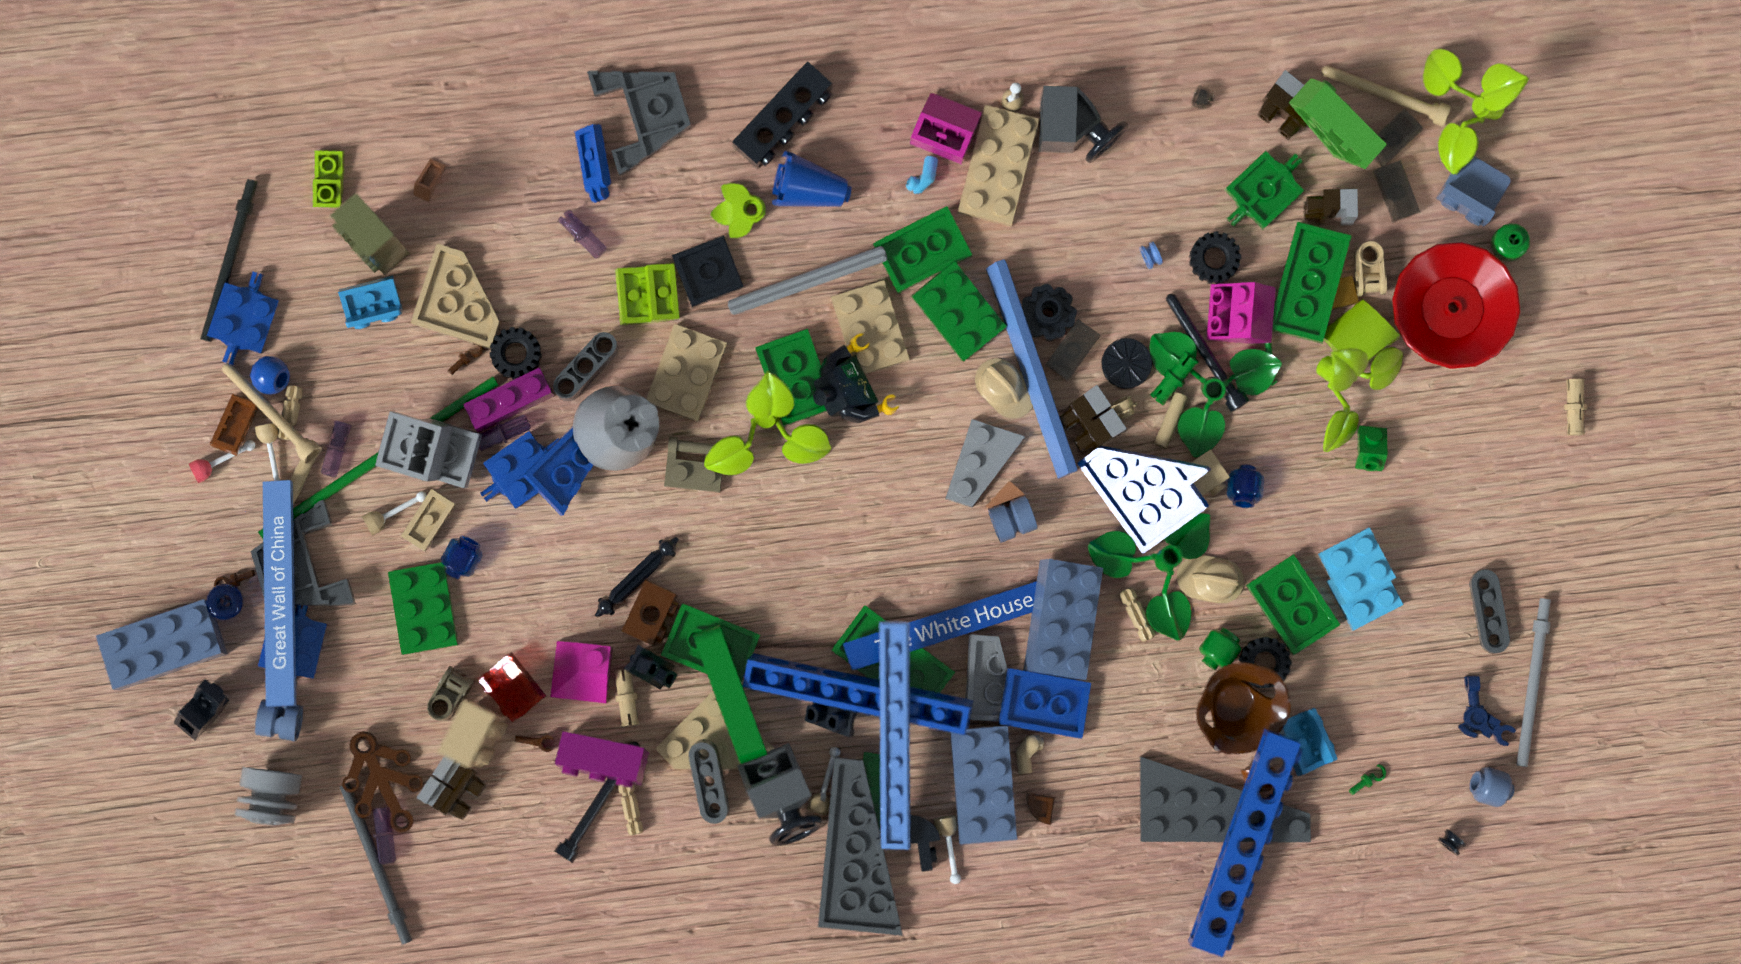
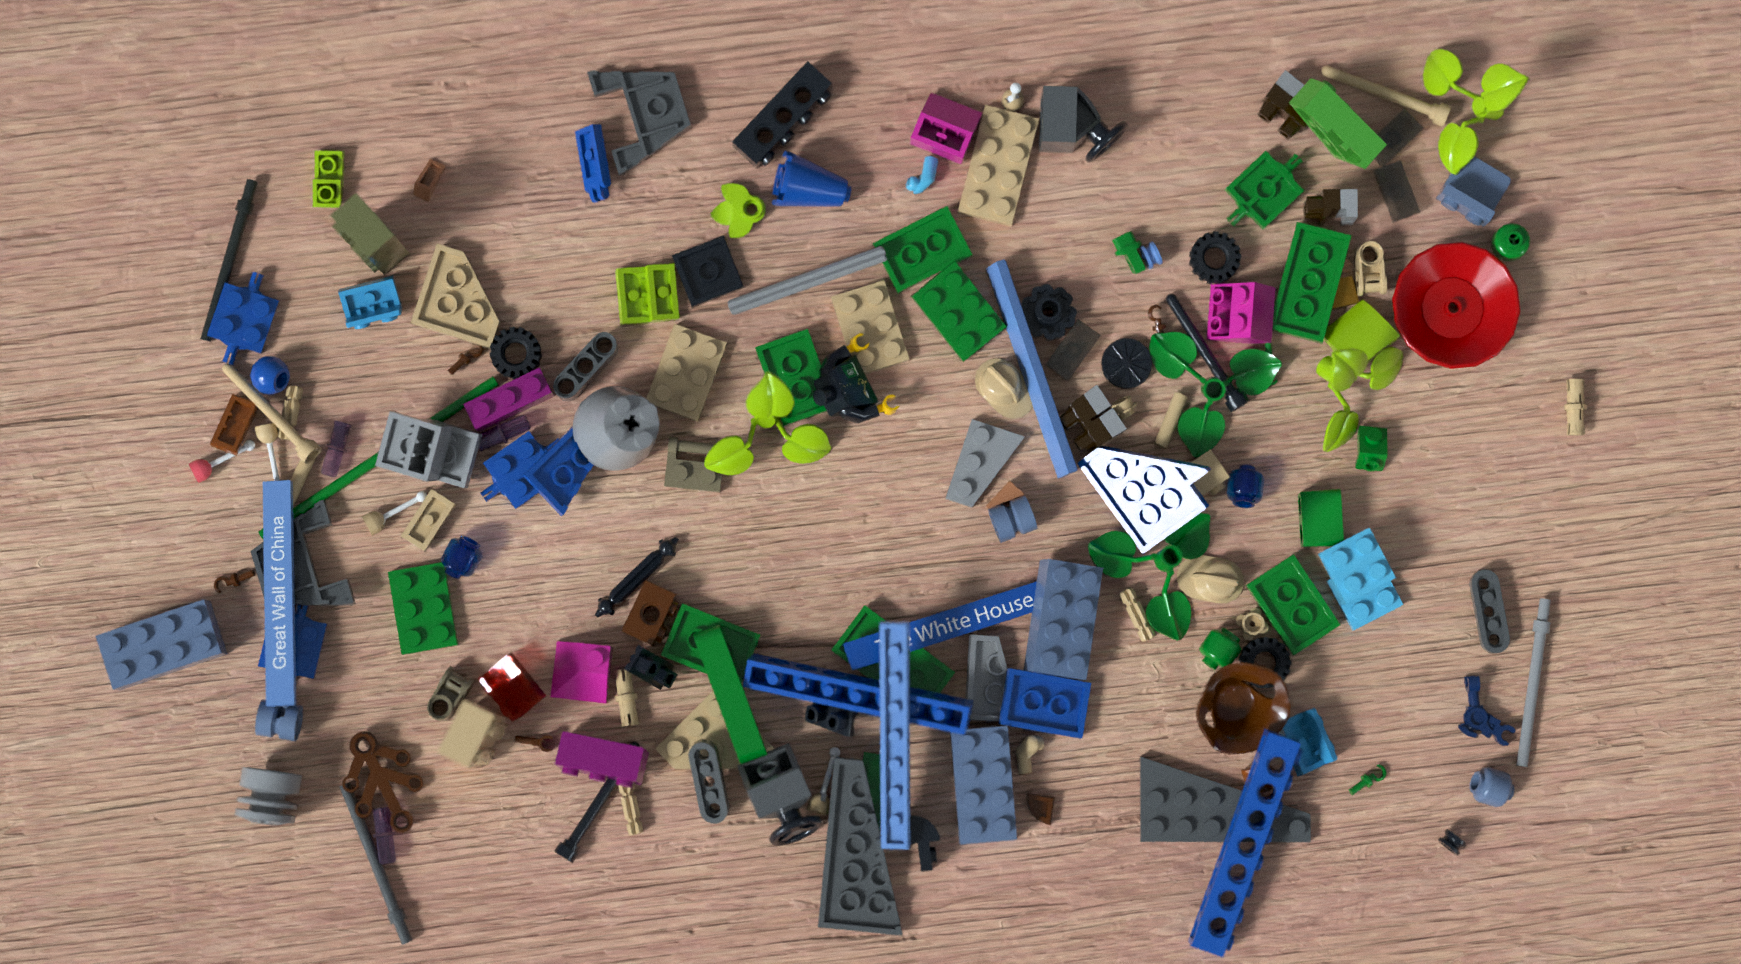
black brick [174,679,229,741] -> none
clear blue head [206,583,244,620] -> none
dark brown hips [417,756,487,820] -> none
clear purple axle [558,209,607,259] -> none
hinge [934,815,961,884] -> none
green pin [1150,351,1199,405] -> none
clear smoke hinge [1191,85,1215,109] -> none
none -> green piece [1112,231,1146,274]
none -> reddish brown hand [1148,305,1166,333]
none -> tan plate [1236,608,1269,641]
none -> green piece [1298,489,1344,547]

